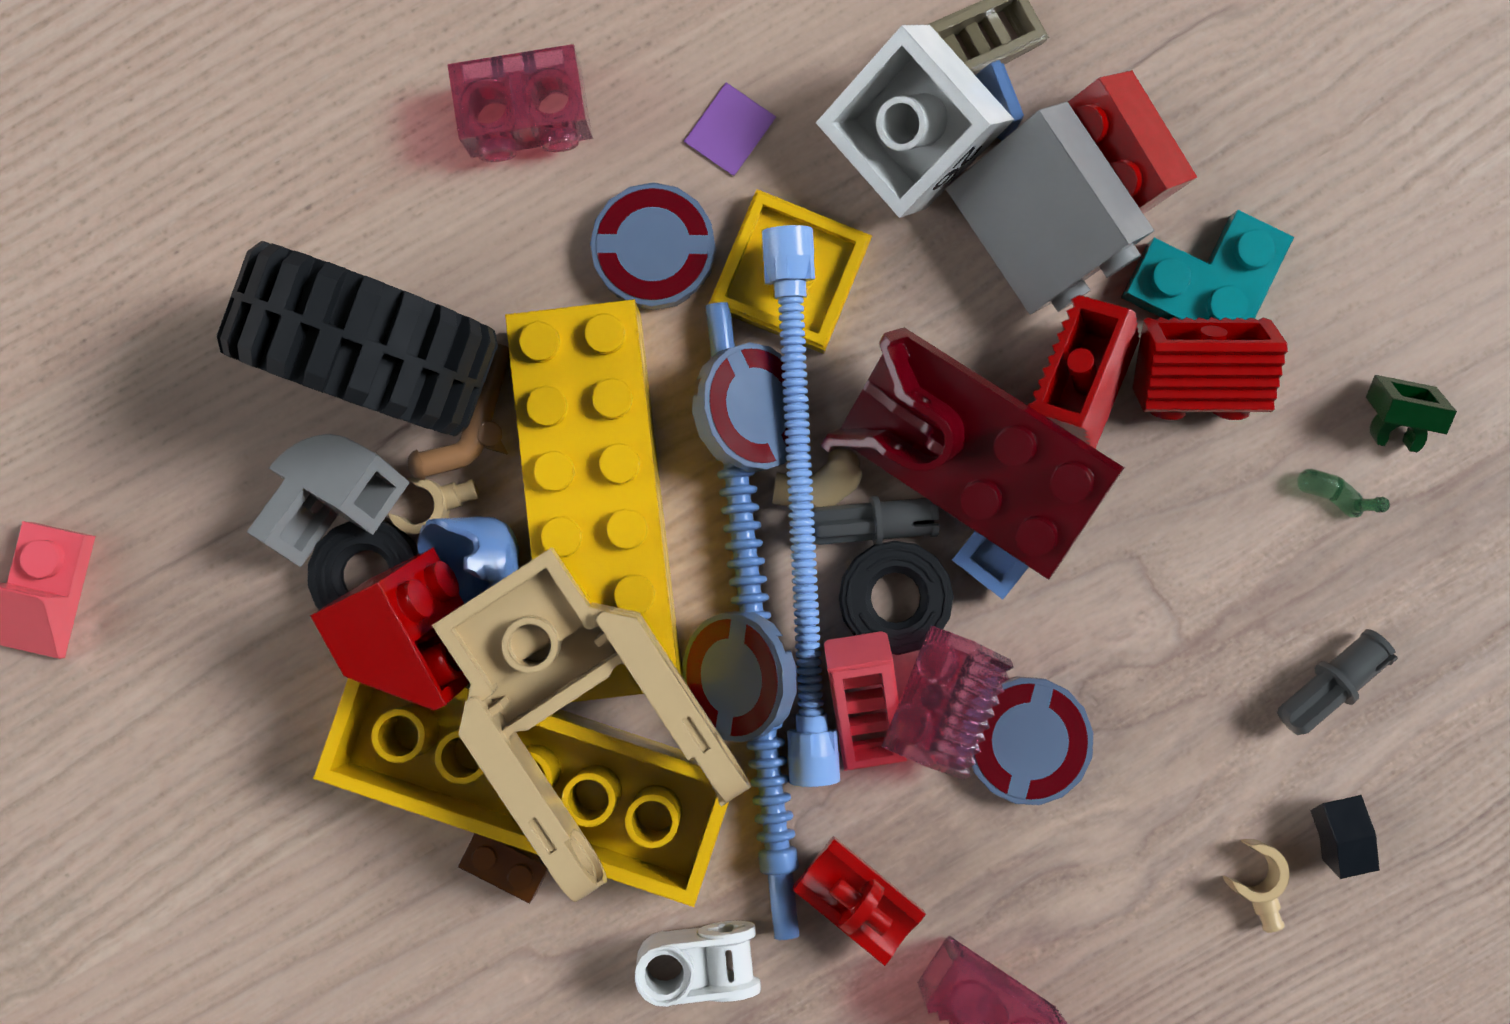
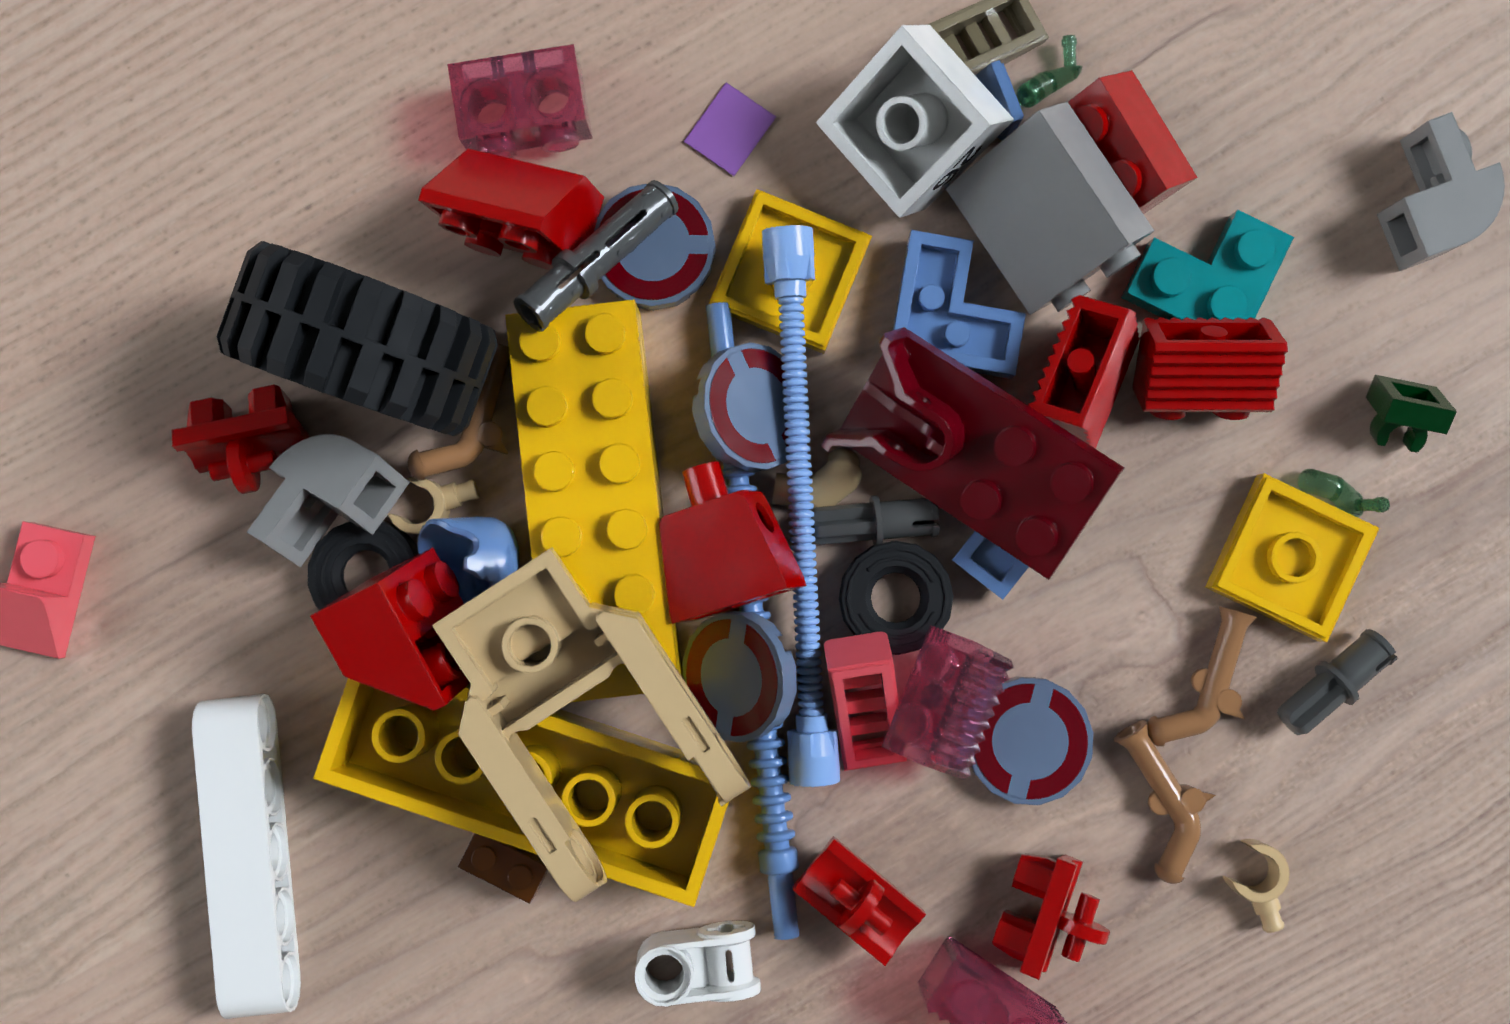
black piece [1310,795,1380,879] -> none
none -> red hips [171,384,309,494]
none -> white beam [192,694,301,1019]
none -> red slope [418,148,604,270]
none -> dark grey pin [513,180,679,332]
none -> red torso [659,461,807,624]
none -> medium blue plate [892,230,1026,379]
none -> red hips [992,853,1110,980]
none -> clear green piece [1016,35,1083,108]
none -> medium nougat piece [1113,720,1216,884]
none -> medium nougat piece [1147,606,1257,746]
none -> yellow tile [1205,473,1379,642]
none -> light grey brick [1377,112,1505,271]

